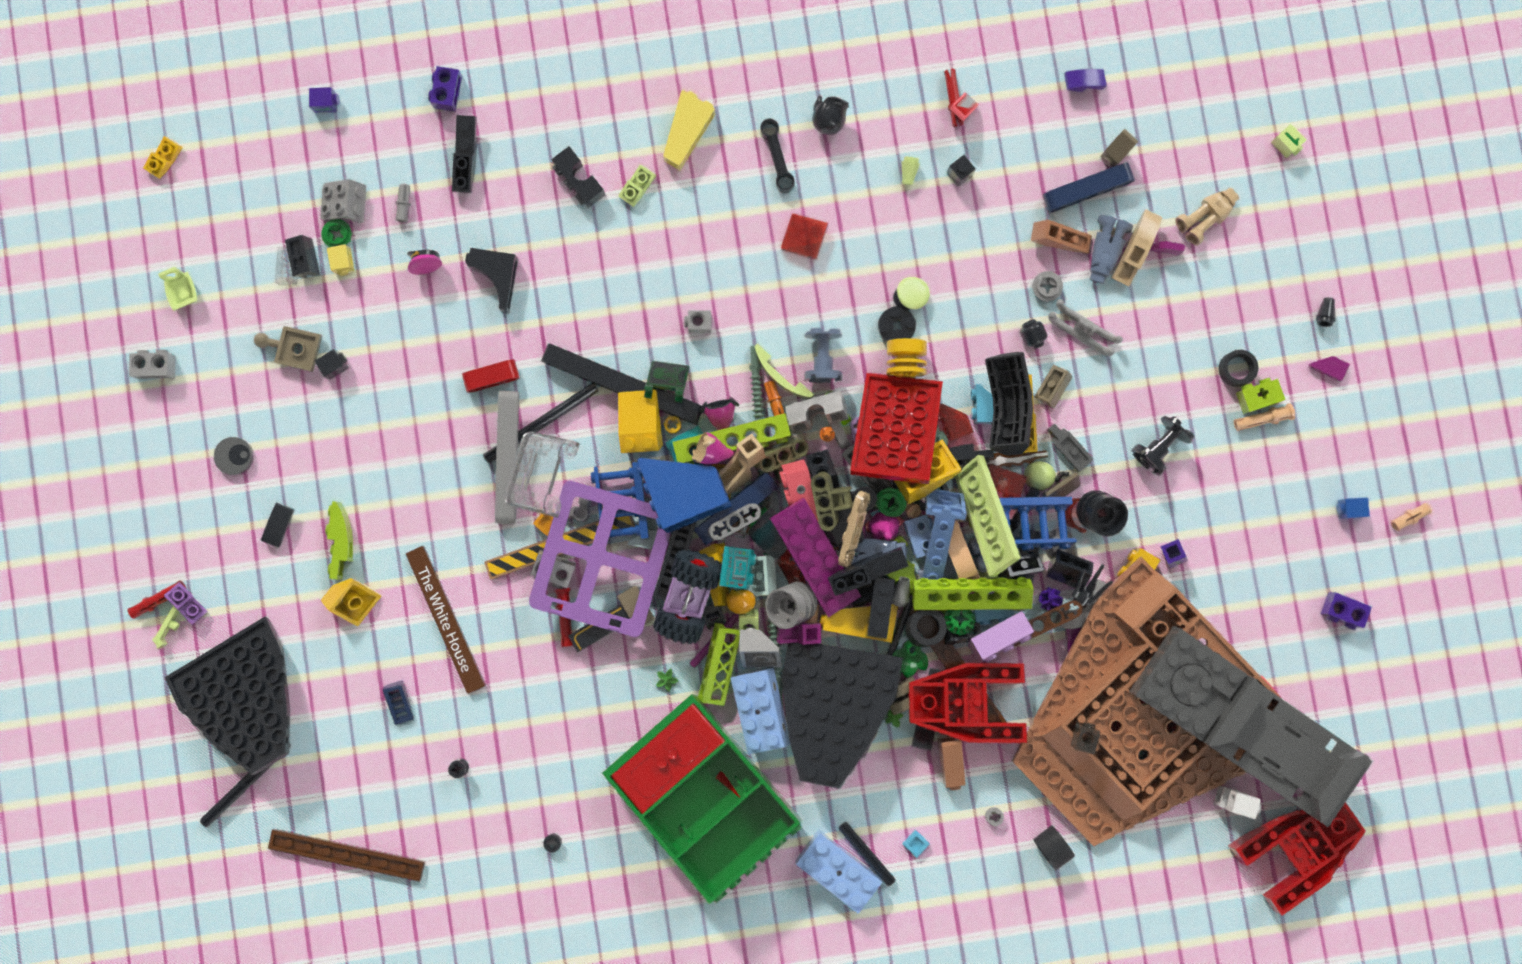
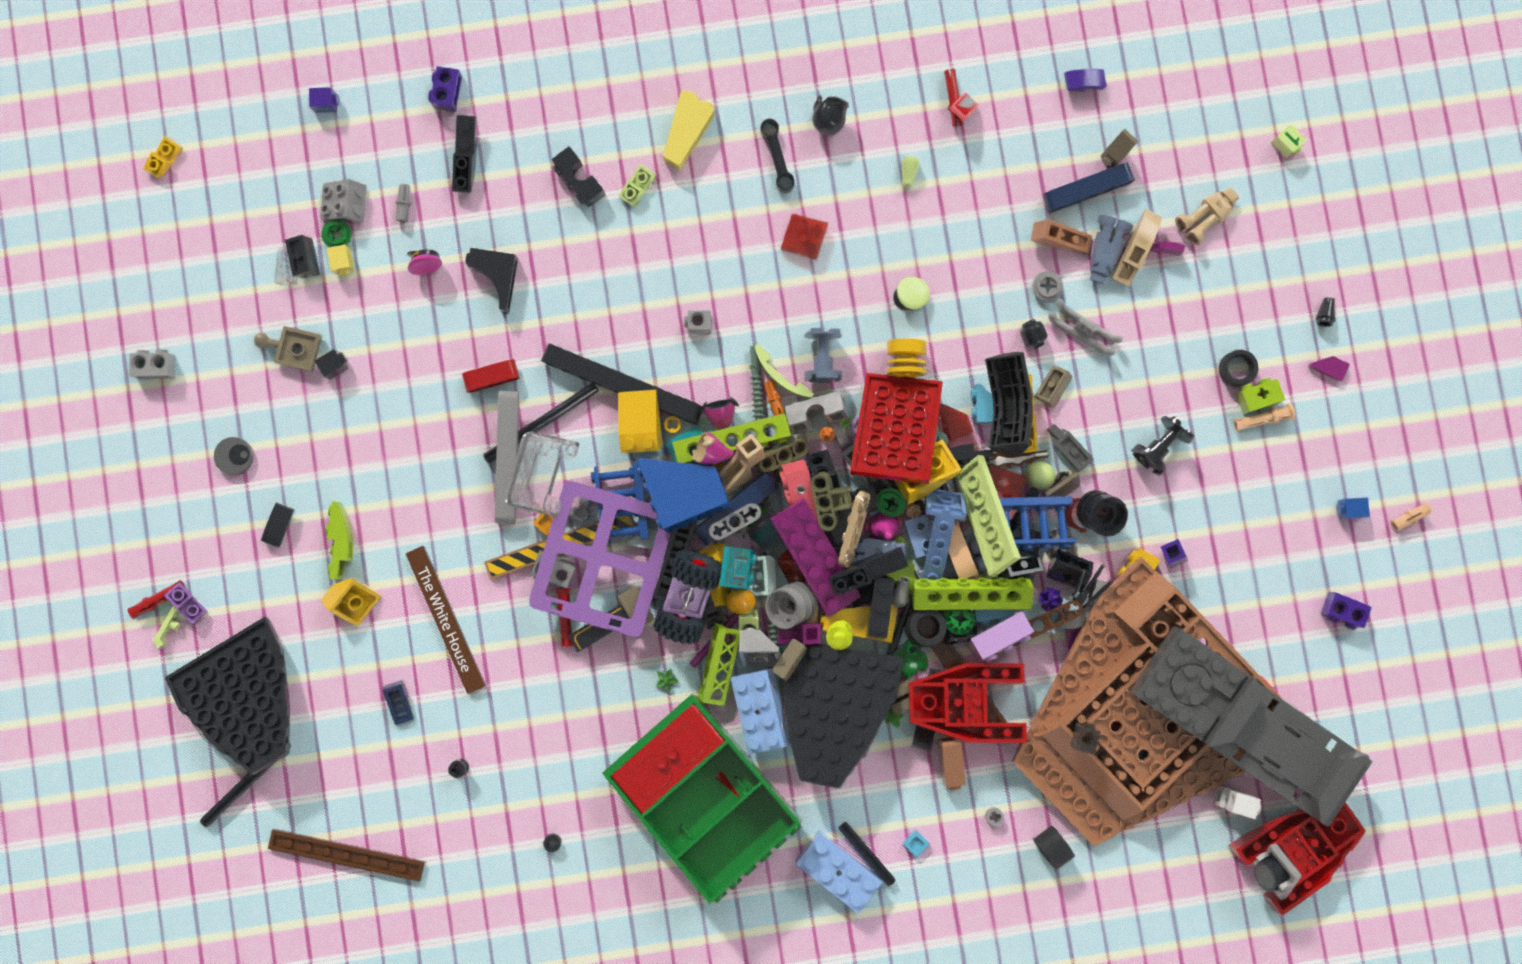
yellowish green piece [158,267,198,311] -> none
flag [644,361,690,403] -> none
black plate [878,306,916,343] -> none
black brick [946,155,976,187] -> none
none -> dark tan slope [772,639,807,681]
none -> neon yellow piece [826,620,853,650]
none -> piece [1253,843,1302,900]

